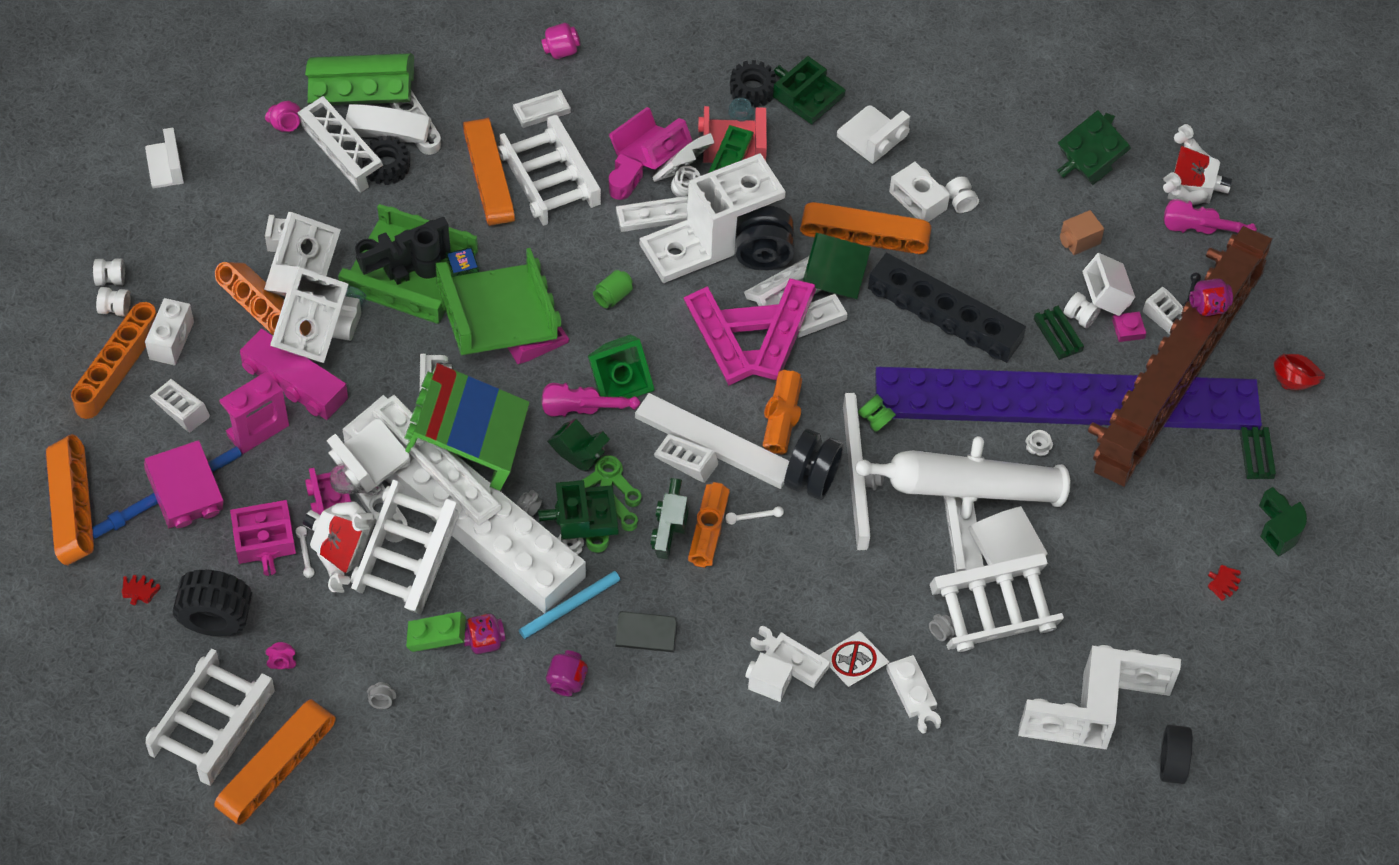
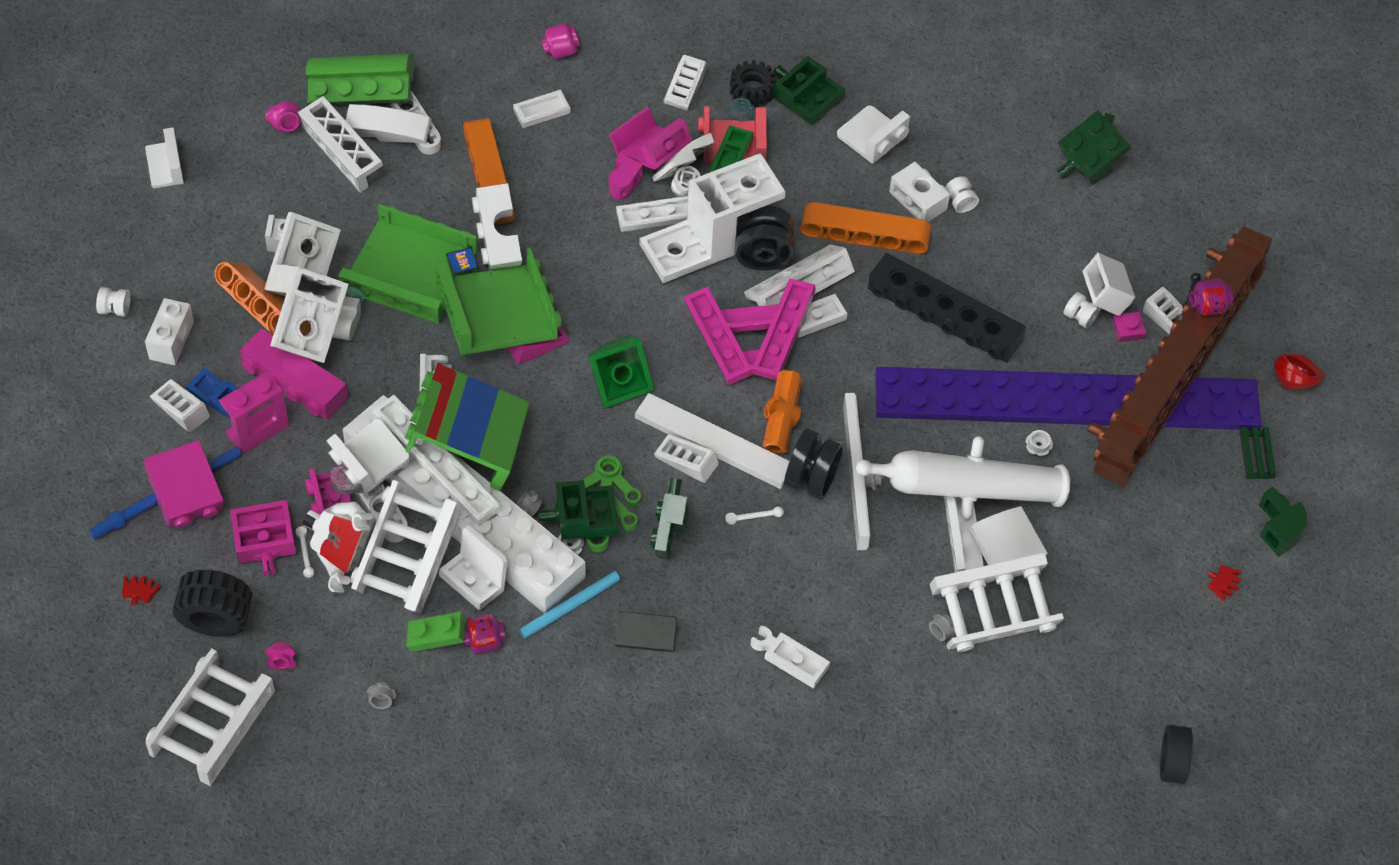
orange beam [46,434,94,566] -> none
orange beam [71,302,157,419] -> none
white wheel [93,258,125,286] -> none
orange beam [214,699,336,825] -> none
black plate [355,216,451,285] -> none
black tyre [362,136,410,185] -> none
white fence [497,114,601,226] -> none
dark pink piece [542,383,640,417] -> none
magenta head [546,650,588,697] -> none
dark green brick [547,419,610,471] -> none
bright green brick [593,270,633,308] -> none
orange piece [688,482,730,568] -> none
white brick [745,652,793,702] -> none
dark green slope [803,232,871,299] -> none
sticker [820,631,889,687] -> none
bright green wheel [858,394,896,432] -> none
white plate [886,655,941,733] -> none
white bracket [1018,645,1181,750] -> none
dark green tile [1034,305,1084,360] -> none
nougat brick [1060,210,1104,255] -> none
white torso [1163,124,1232,205] -> none
dark pink piece [1164,199,1257,234] -> none
none -> blue slope [186,368,238,417]
none -> white bracket [439,525,507,611]
none -> white arch [472,183,522,271]
none -> white slope [664,55,706,111]

